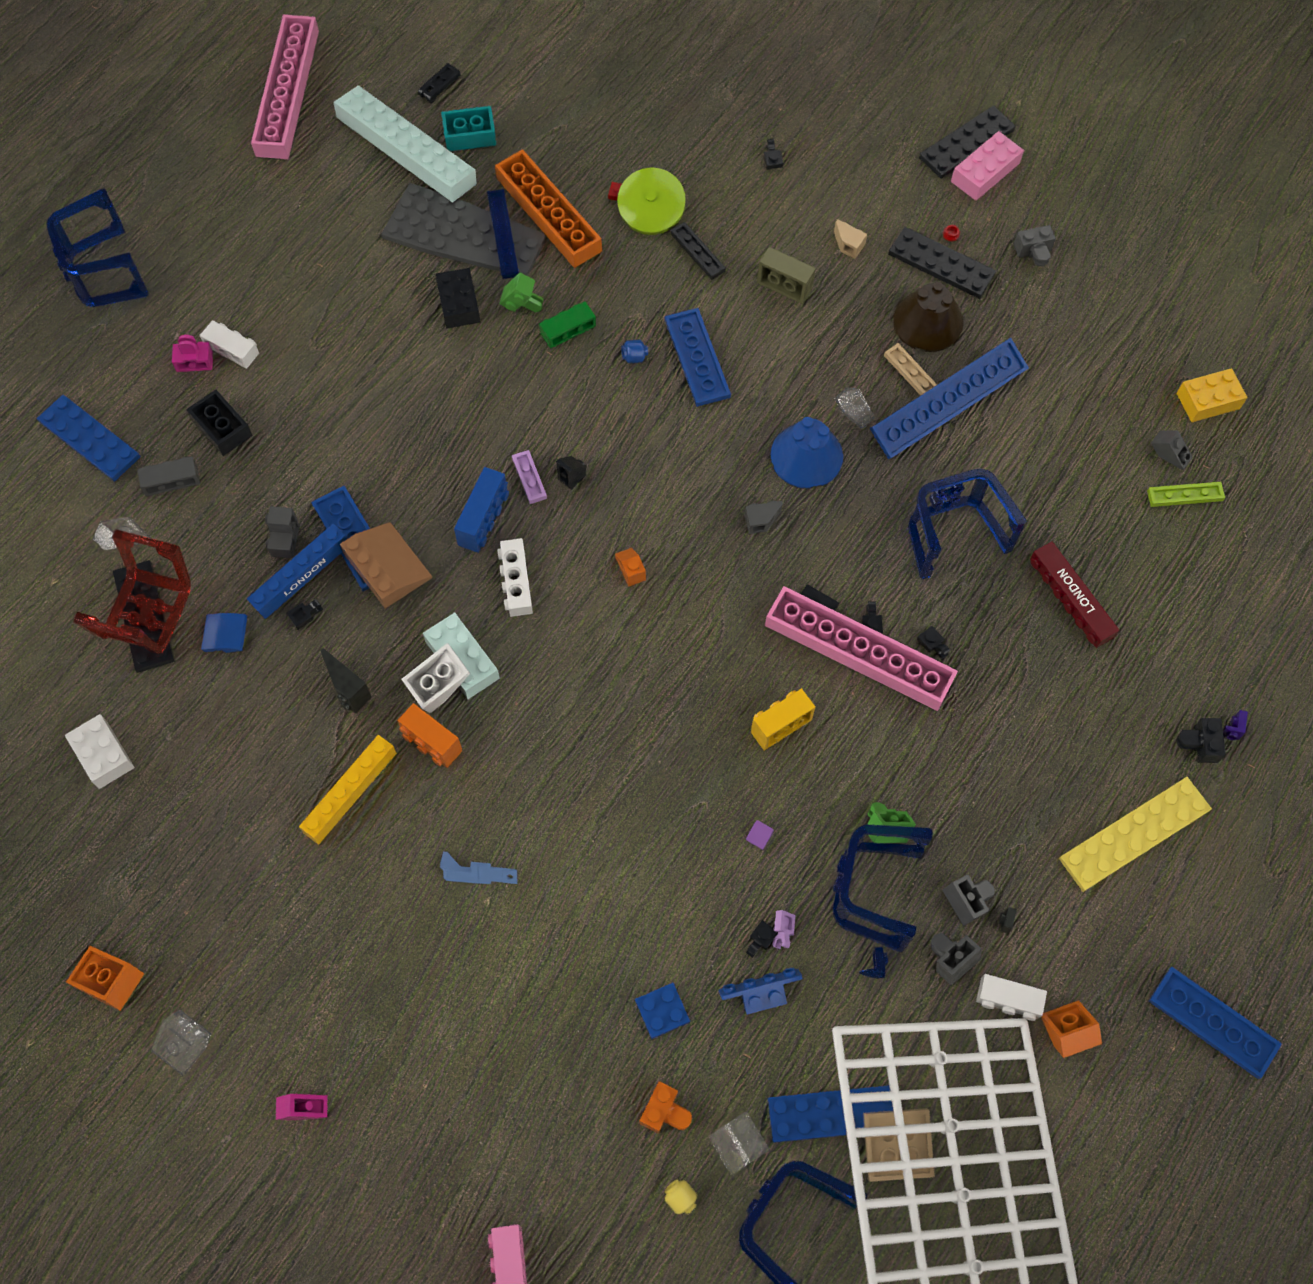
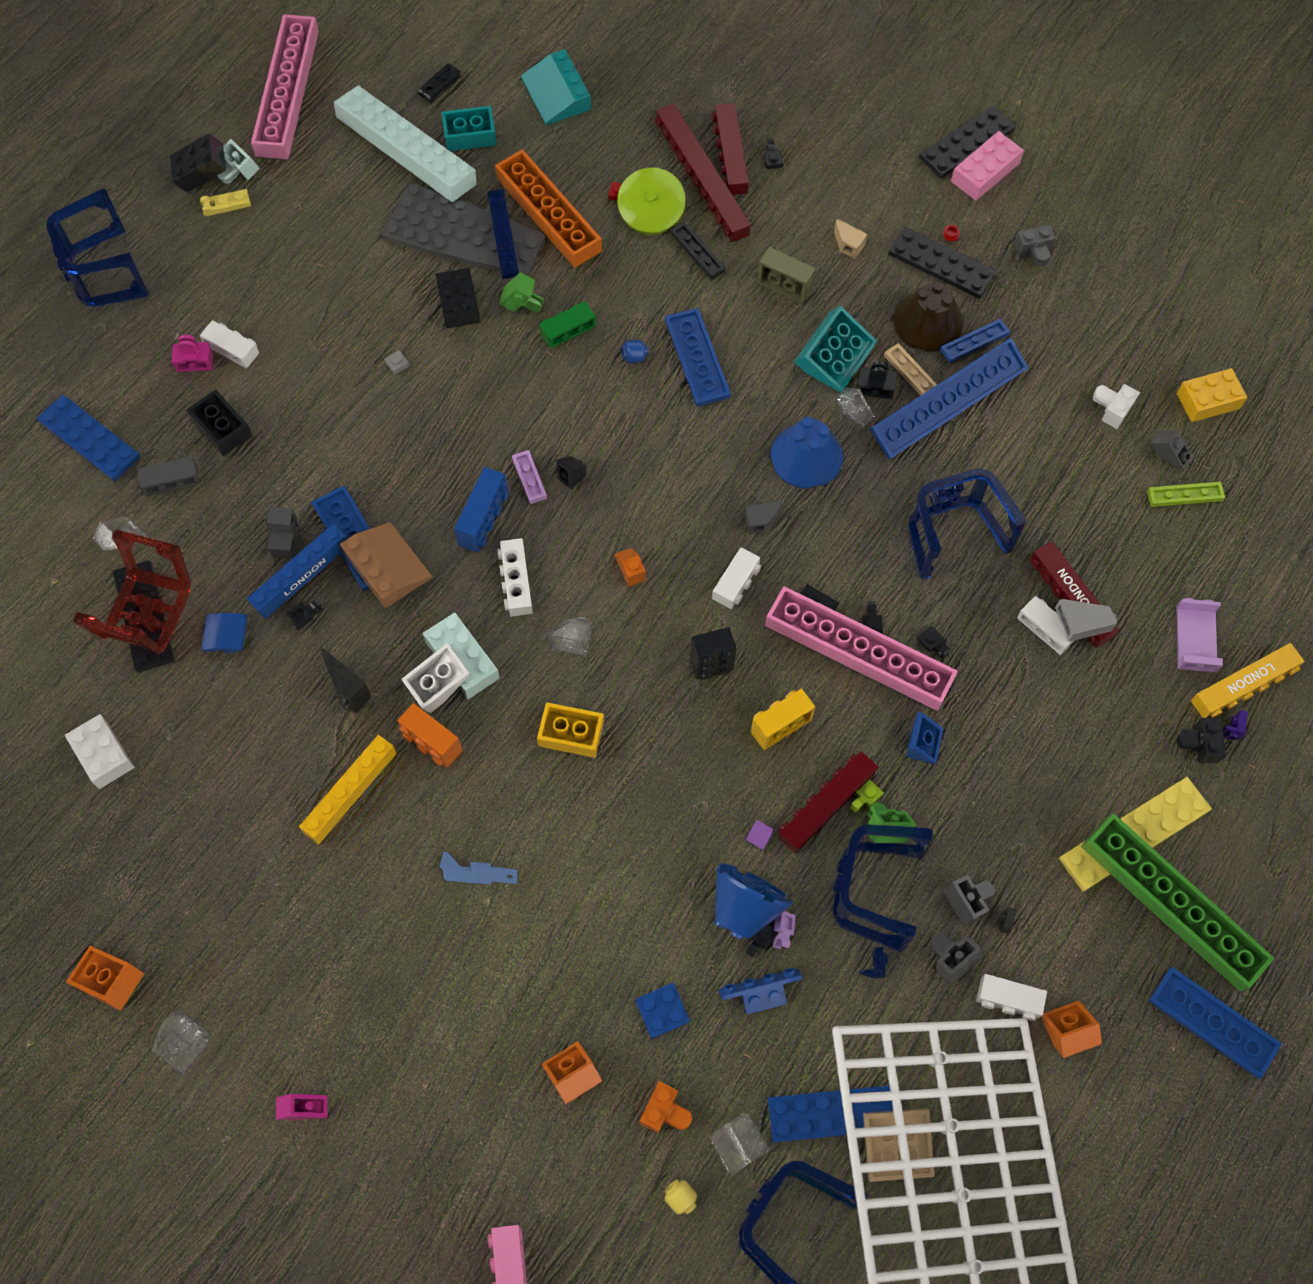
none -> black brick [170,133,226,192]
none -> light yellow plate [200,189,251,216]
none -> light aqua brick [217,139,260,184]
none -> light grey plate [384,350,409,375]
none -> teal slope [521,49,591,125]
none -> yellow brick [537,702,604,758]
none -> orange slope [542,1041,602,1105]
none -> clear slope [548,617,593,657]
none -> dark red brick [655,103,751,243]
none -> black brick [690,627,736,680]
none -> dark red brick [712,103,749,195]
none -> white brick [712,547,761,609]
none -> blue cone [714,863,793,939]
none -> dark red brick [778,751,878,854]
none -> teal slope [794,306,877,393]
none -> lime plate [850,779,884,813]
none -> black brick [857,361,896,400]
none -> blue slope [906,712,944,764]
none -> blue plate [940,318,1010,364]
none -> white brick [1017,596,1075,655]
none -> light grey slope [1055,599,1117,642]
none -> bright green brick [1080,813,1275,991]
none -> white brick [1093,384,1140,429]
none -> lavender panel [1176,598,1223,673]
none -> yellow brick [1191,643,1305,718]

